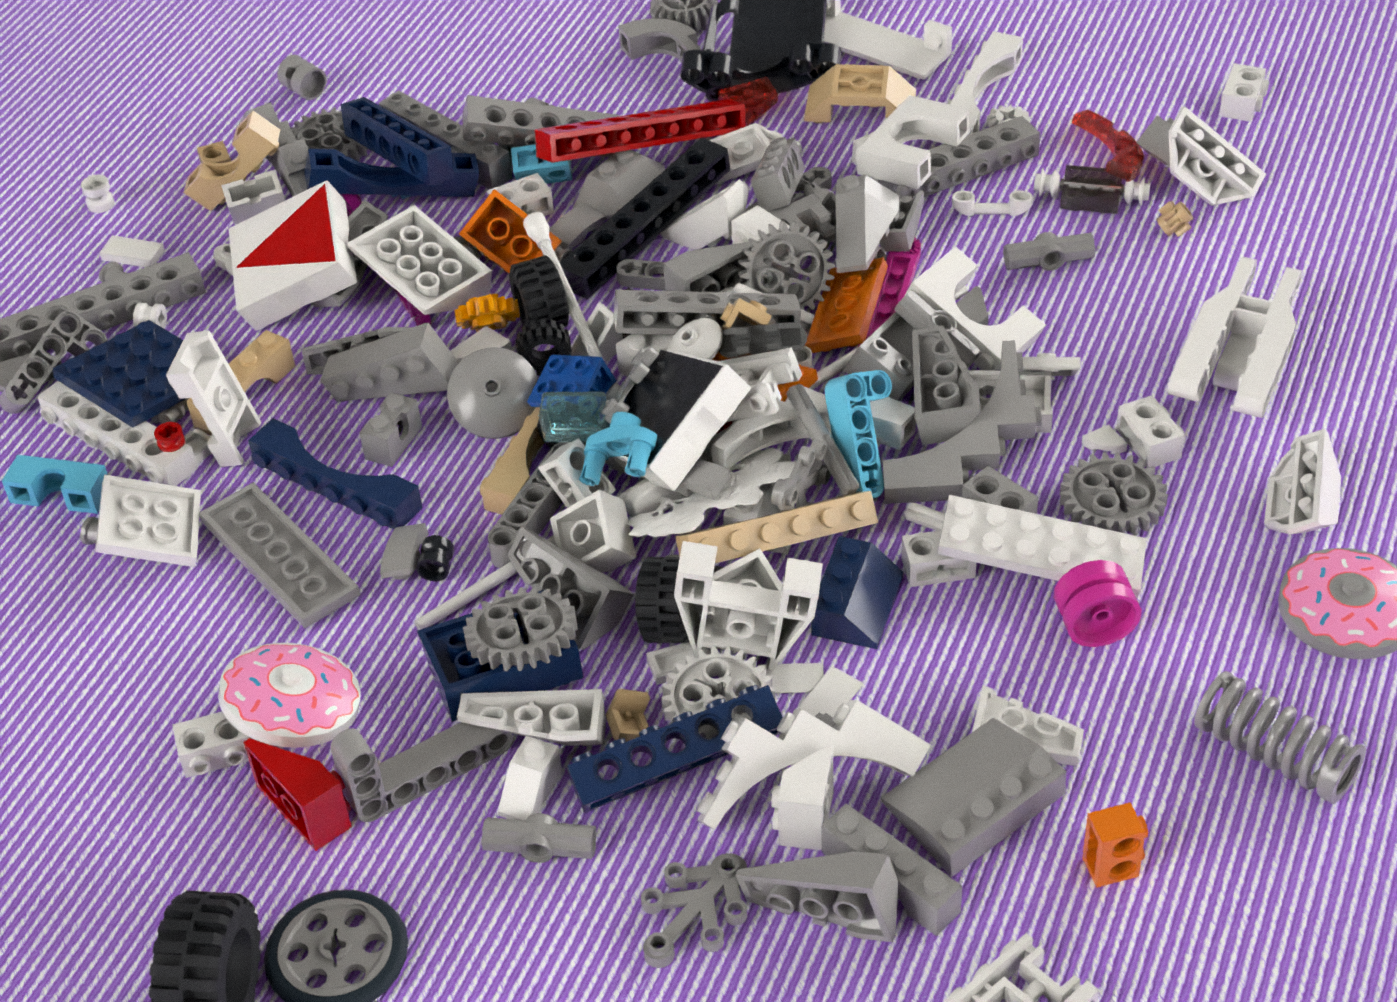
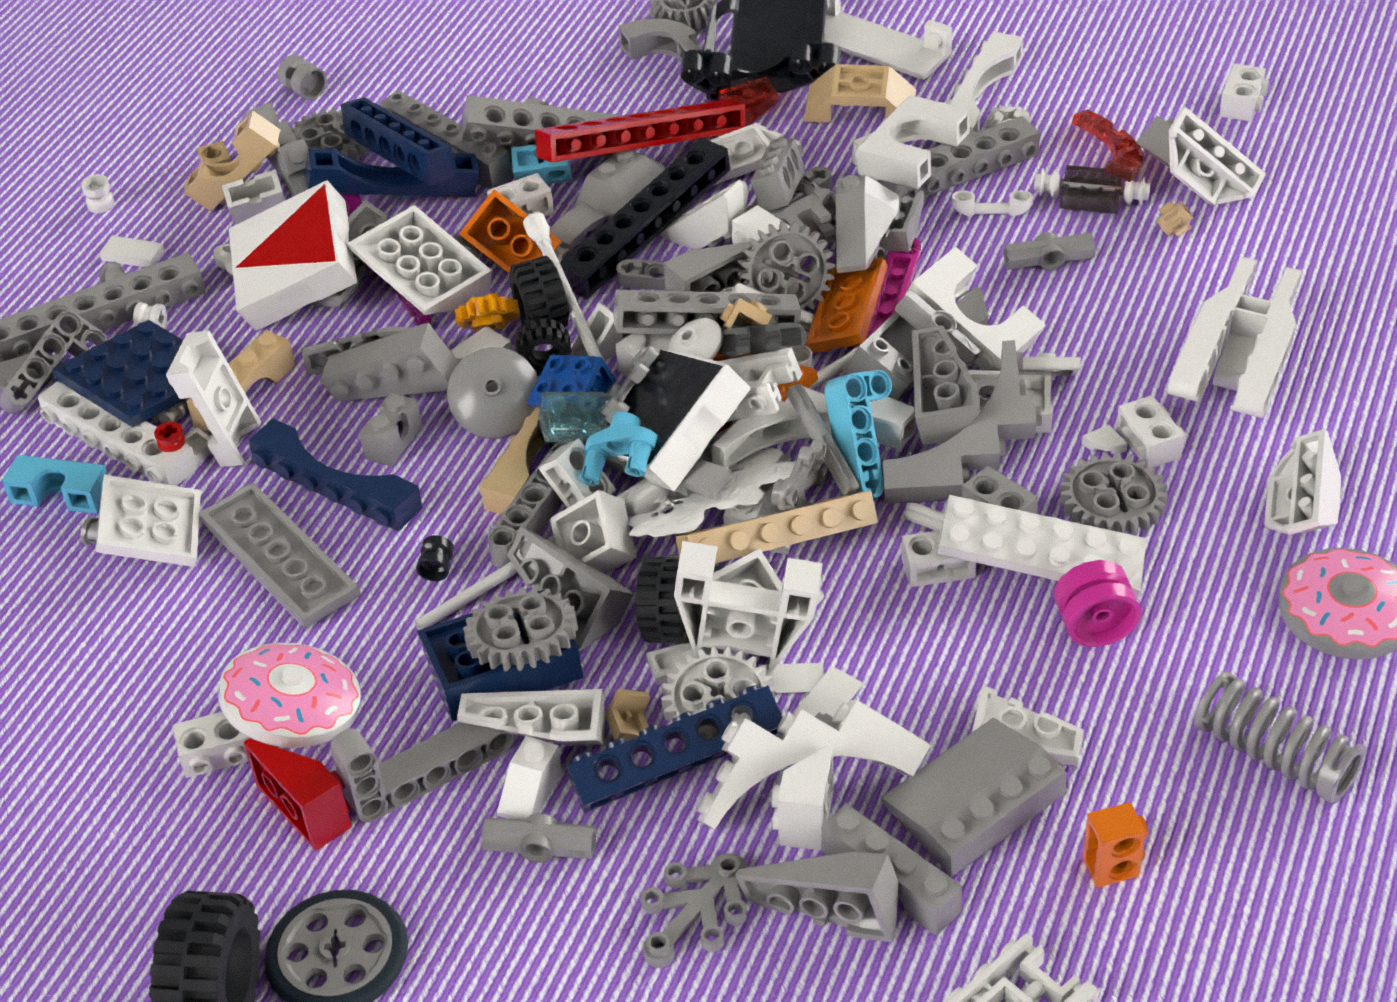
light grey slope [380,523,429,580] -> none
dark blue slope [811,536,904,649] -> none

